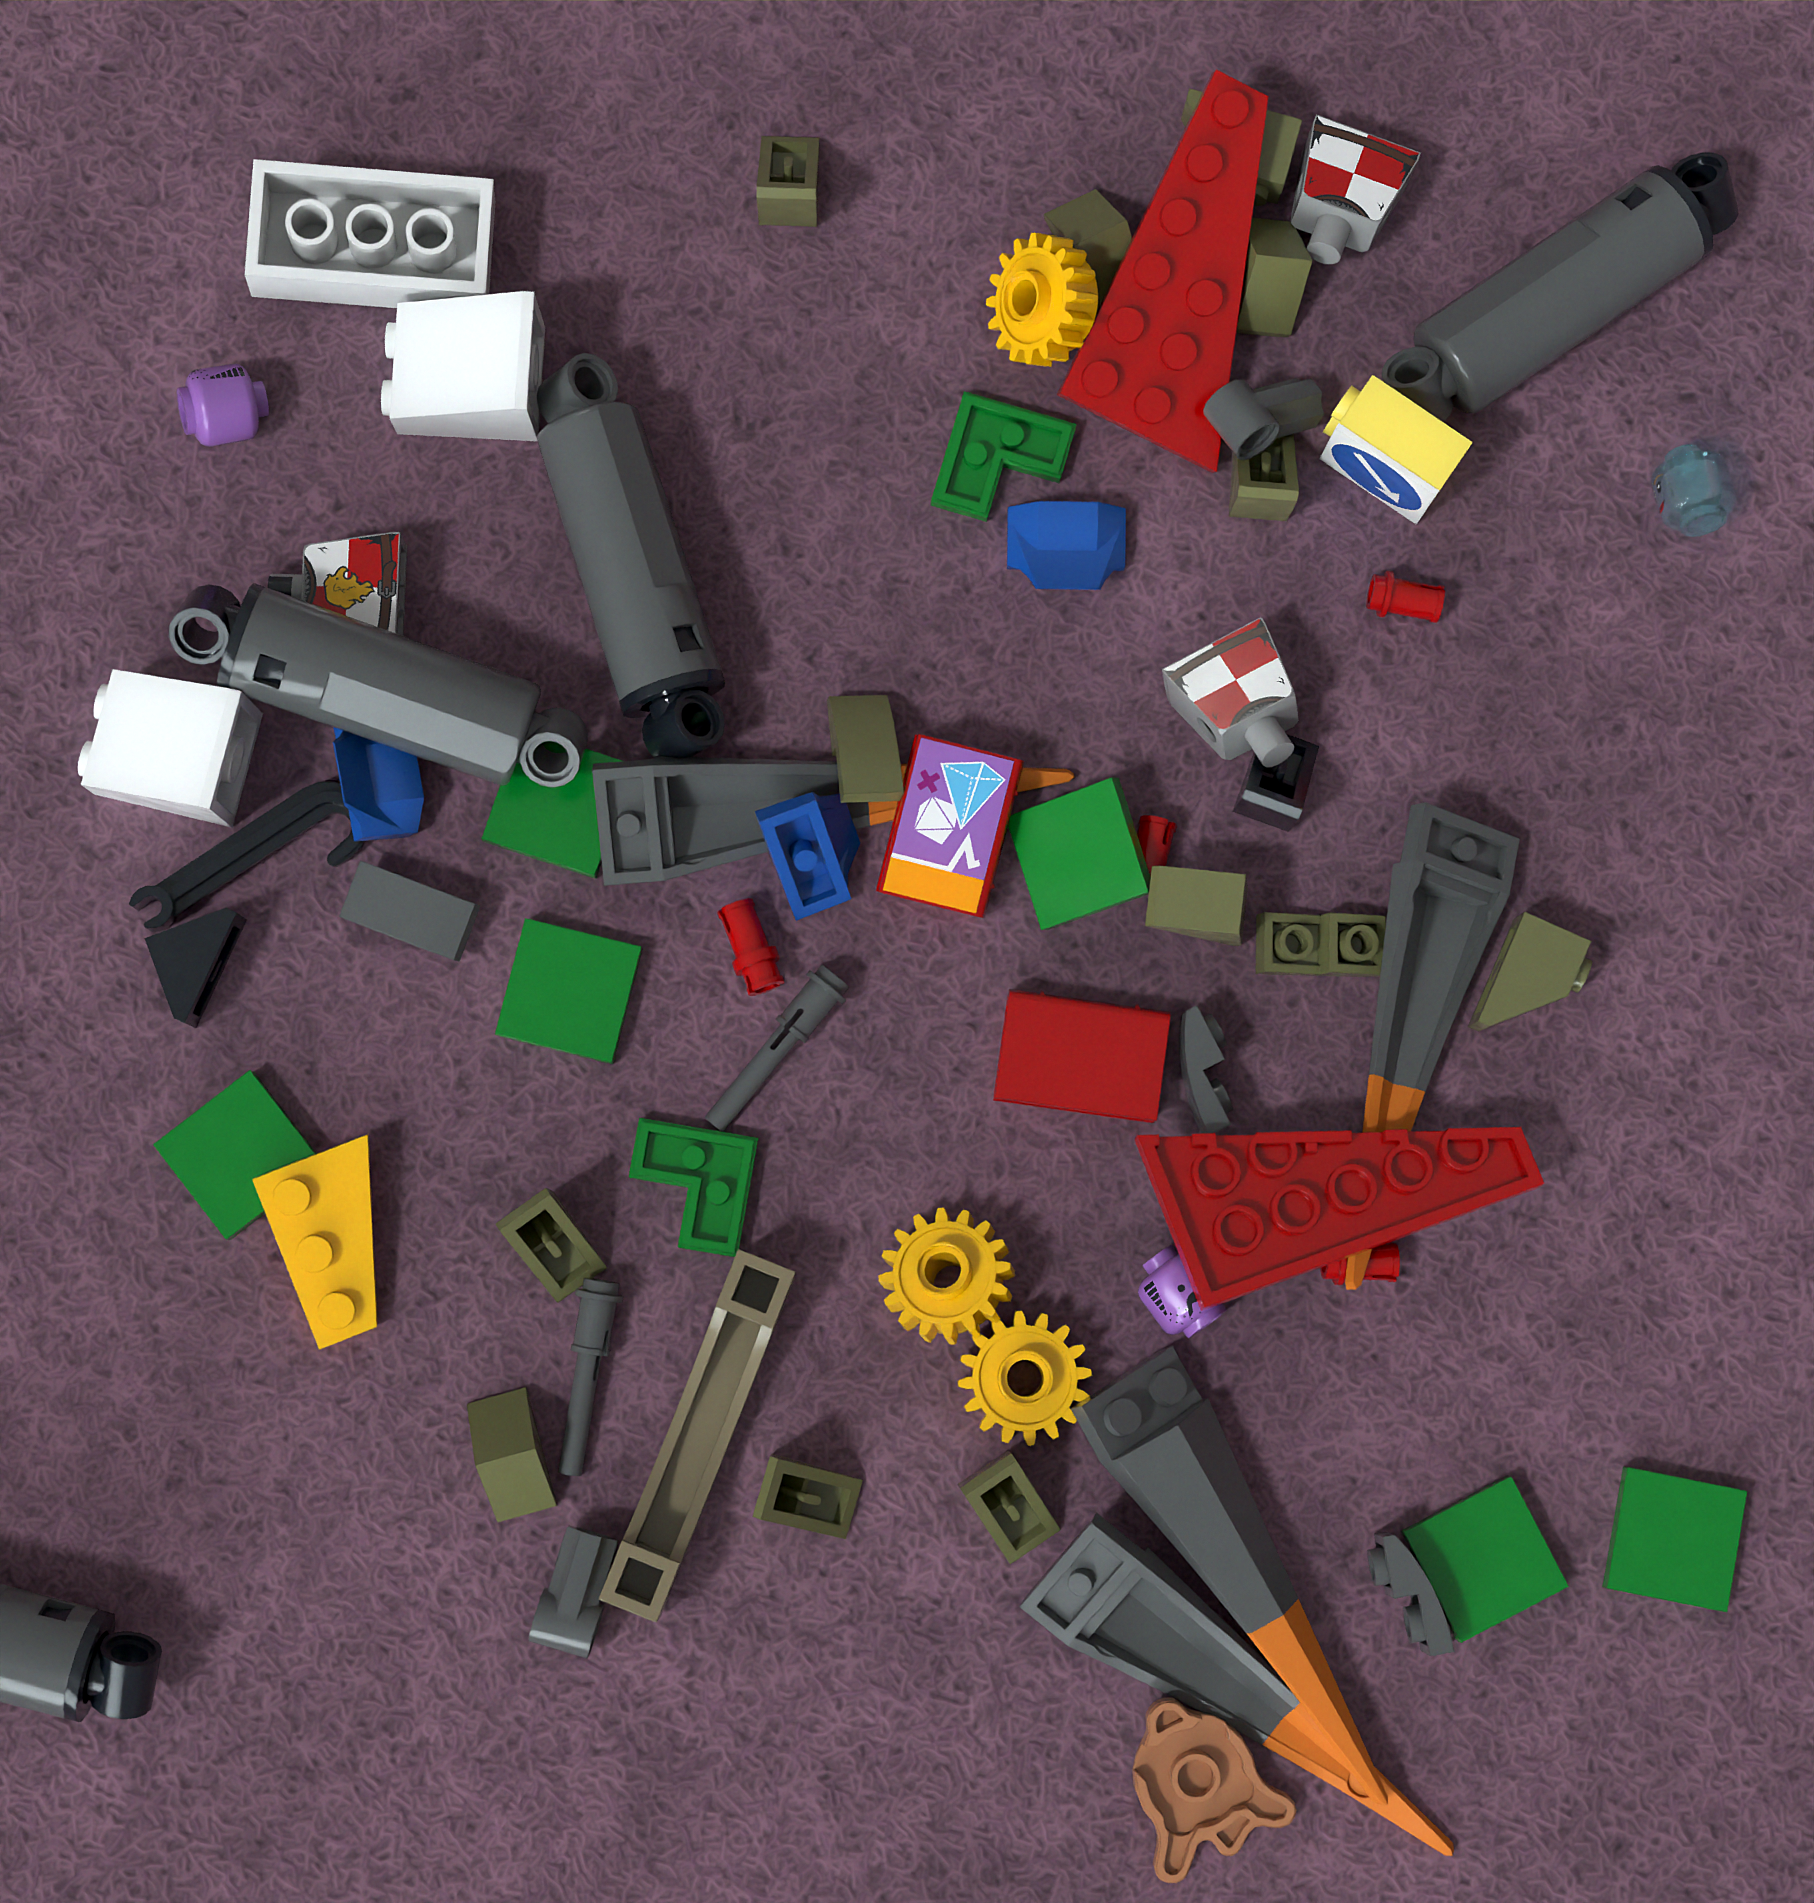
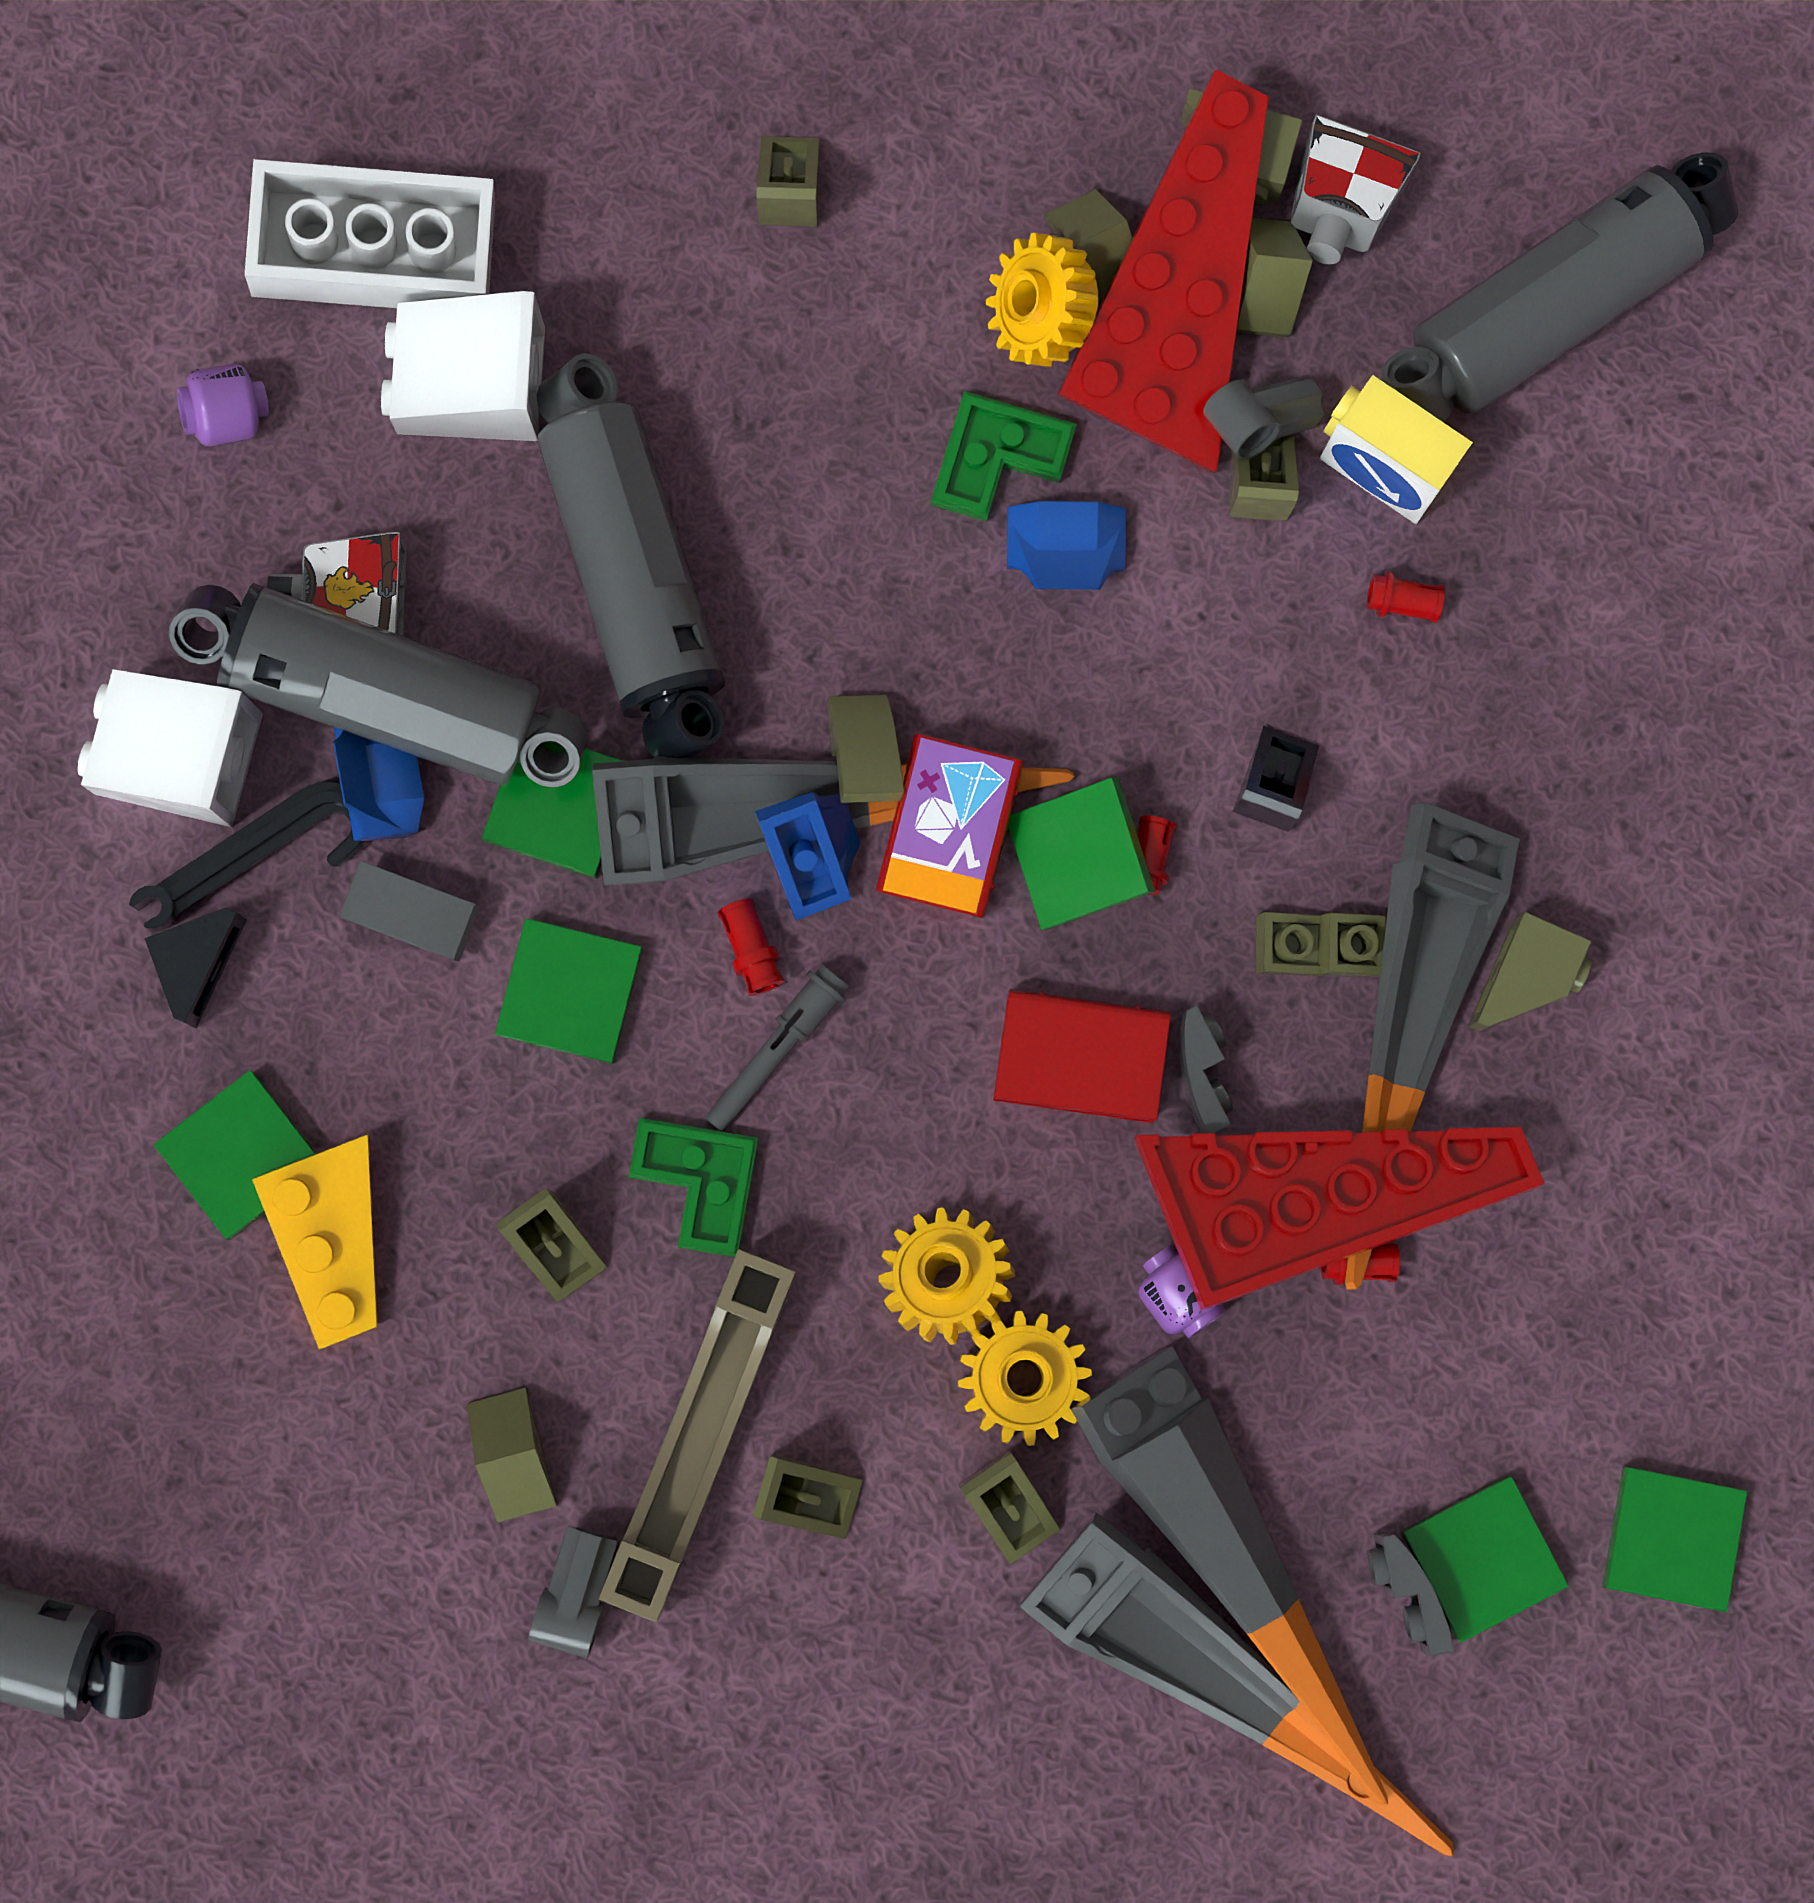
dark grey pin [558,1278,624,1476] -> none
nougat tile [1132,1697,1297,1883] -> none
olive slope [1145,866,1248,946] -> none
torso [1162,617,1299,767] -> none
clear light blue head [1651,444,1736,537] -> none

